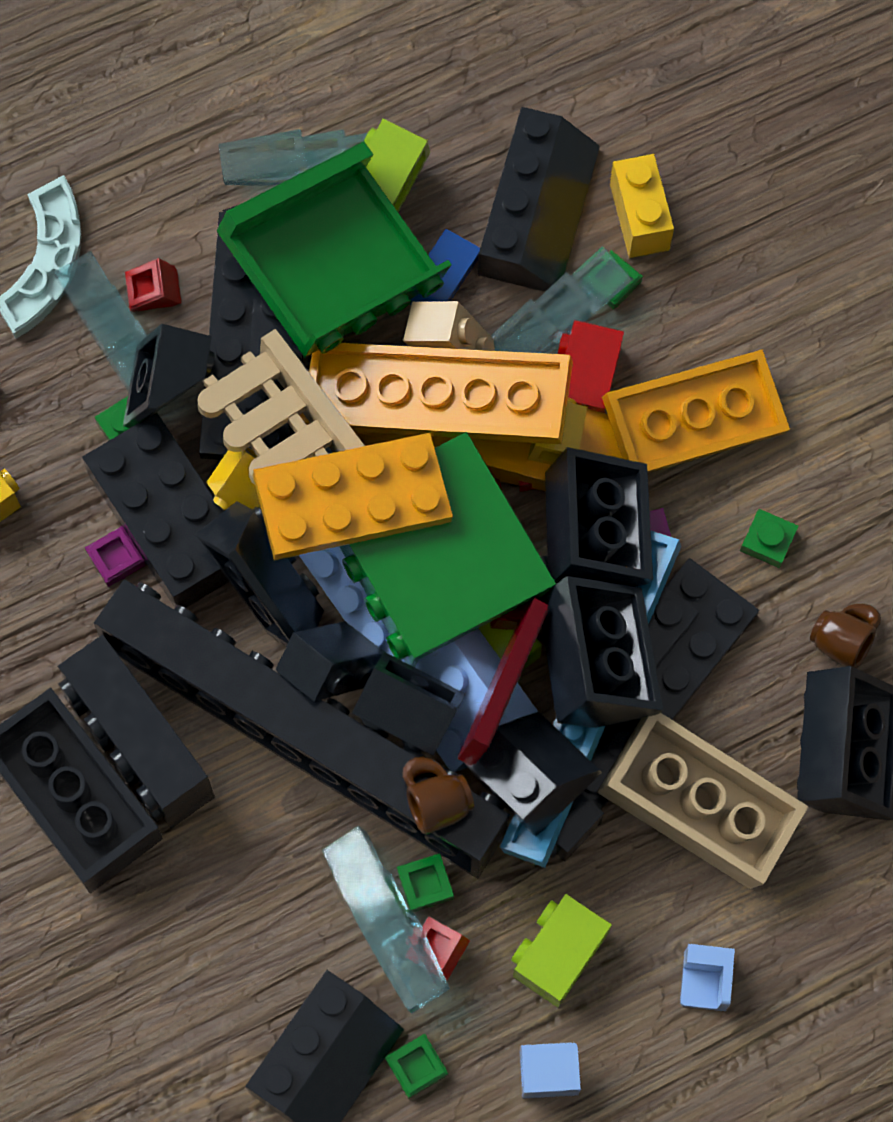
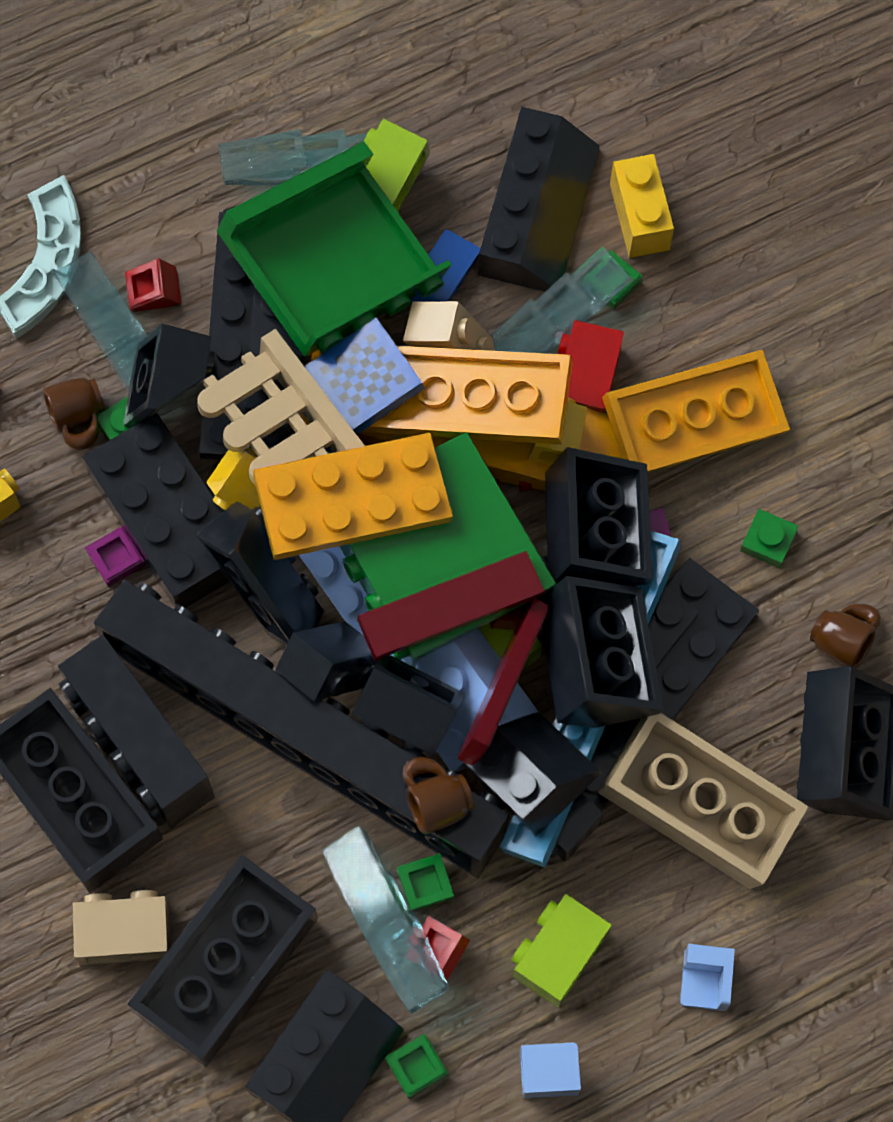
none -> reddish brown piece [43,378,105,450]
none -> tan brick [73,890,171,965]
none -> black brick [127,855,318,1067]
none -> tile [304,318,425,435]
none -> dark red tile [357,551,545,661]

